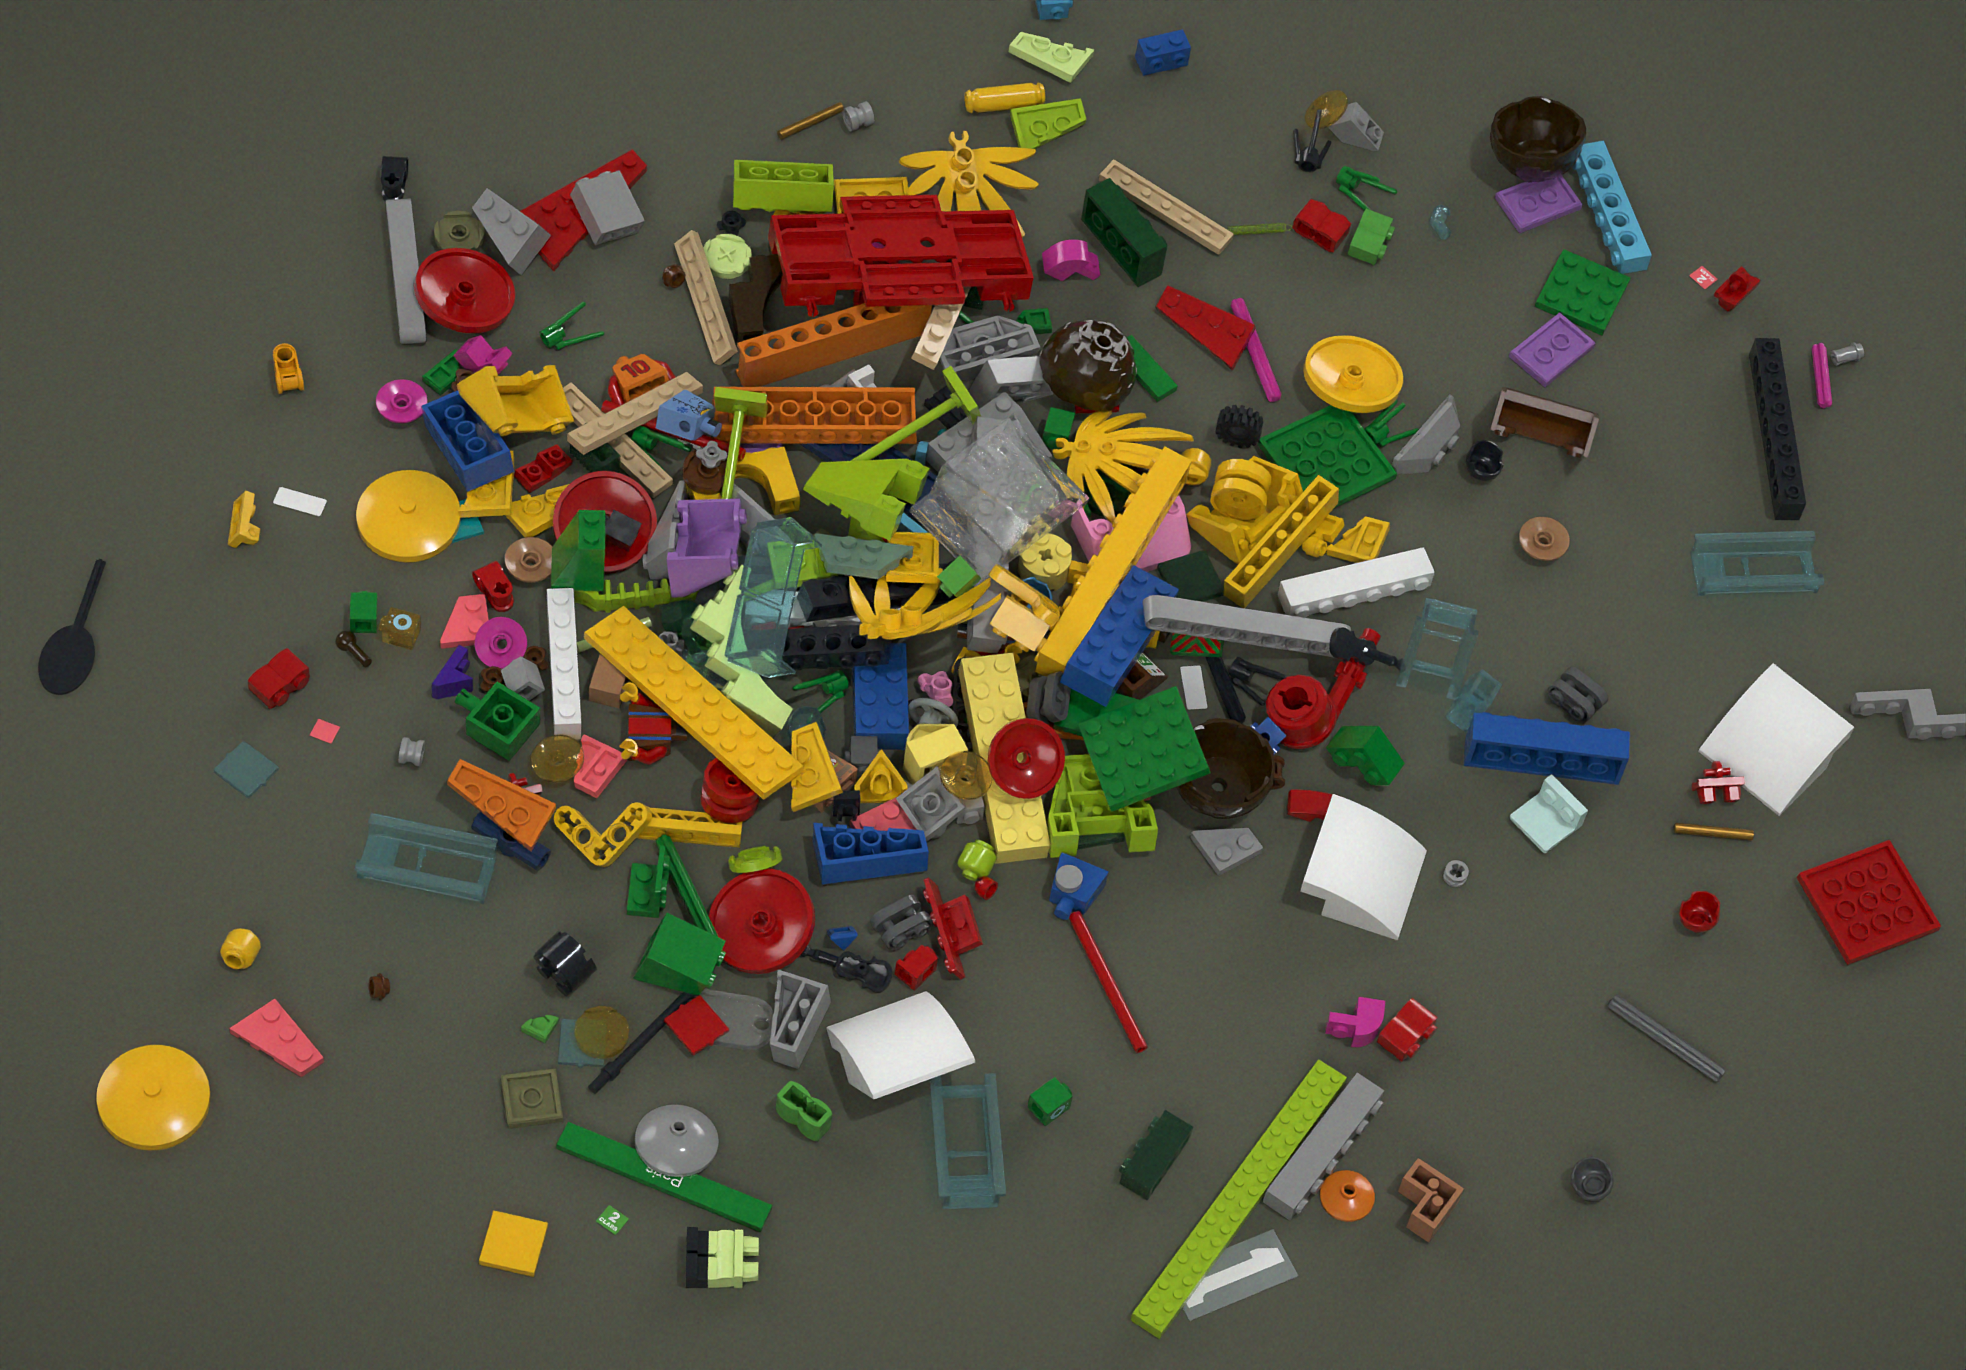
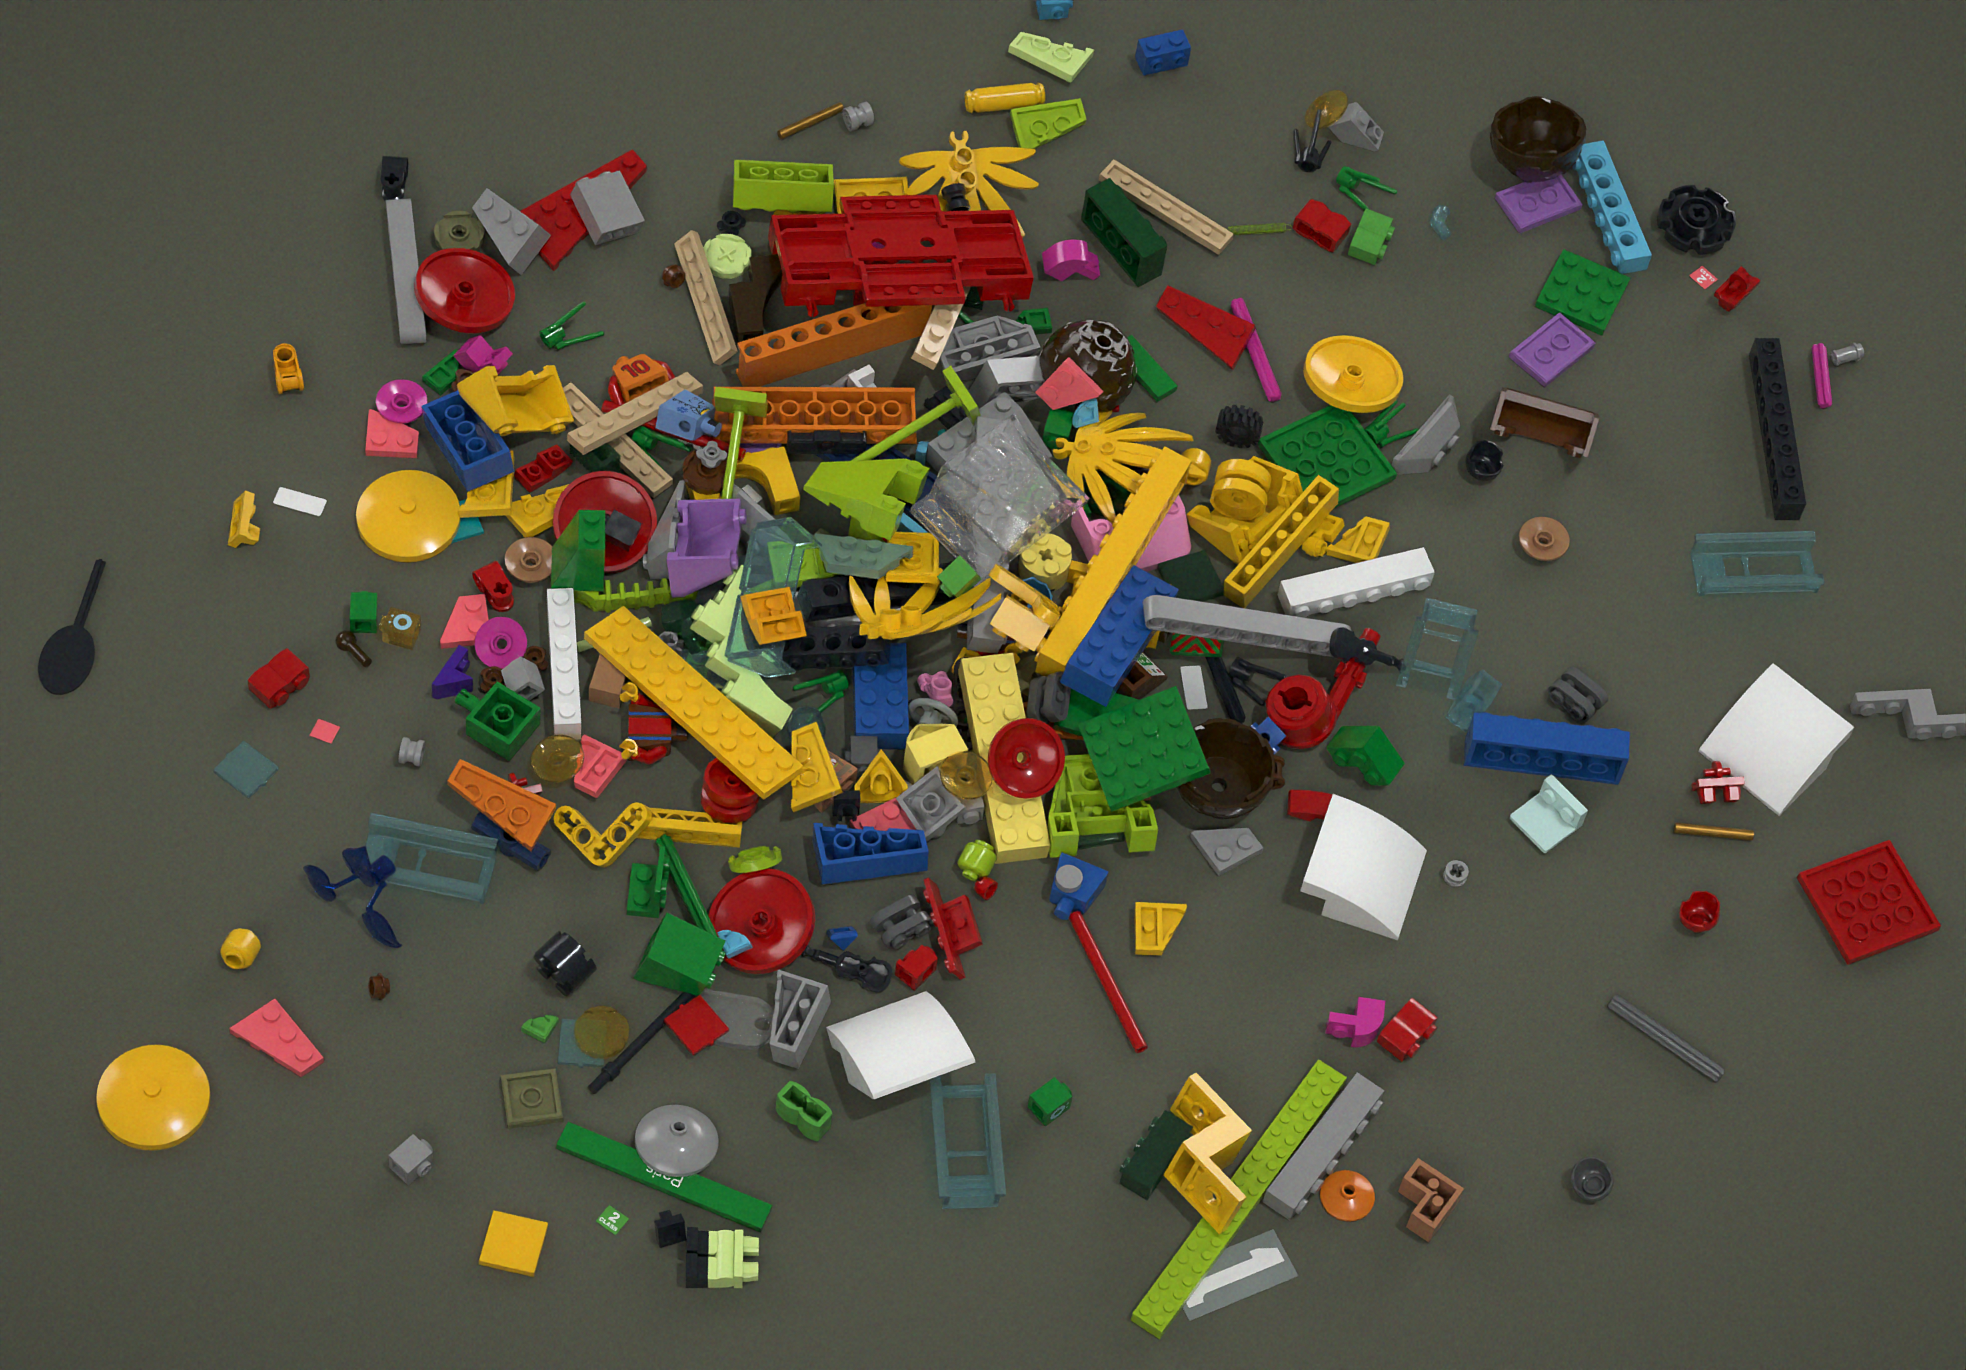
none -> clear blue plant [303,846,403,948]
none -> coral wing [365,409,419,458]
none -> light grey brick [388,1134,433,1185]
none -> black tile [654,1210,687,1248]
none -> medium azure tile [717,930,753,959]
none -> light orange slope [740,587,807,645]
none -> white sticker [742,484,762,503]
none -> black piece [787,430,867,454]
none -> black wheel [941,183,970,211]
none -> coral wing [1035,357,1104,410]
none -> medium azure tile [1072,398,1099,428]
none -> yellow wing [1134,902,1187,956]
none -> yellow bracket [1163,1073,1252,1234]
none -> black piece [1657,185,1736,255]

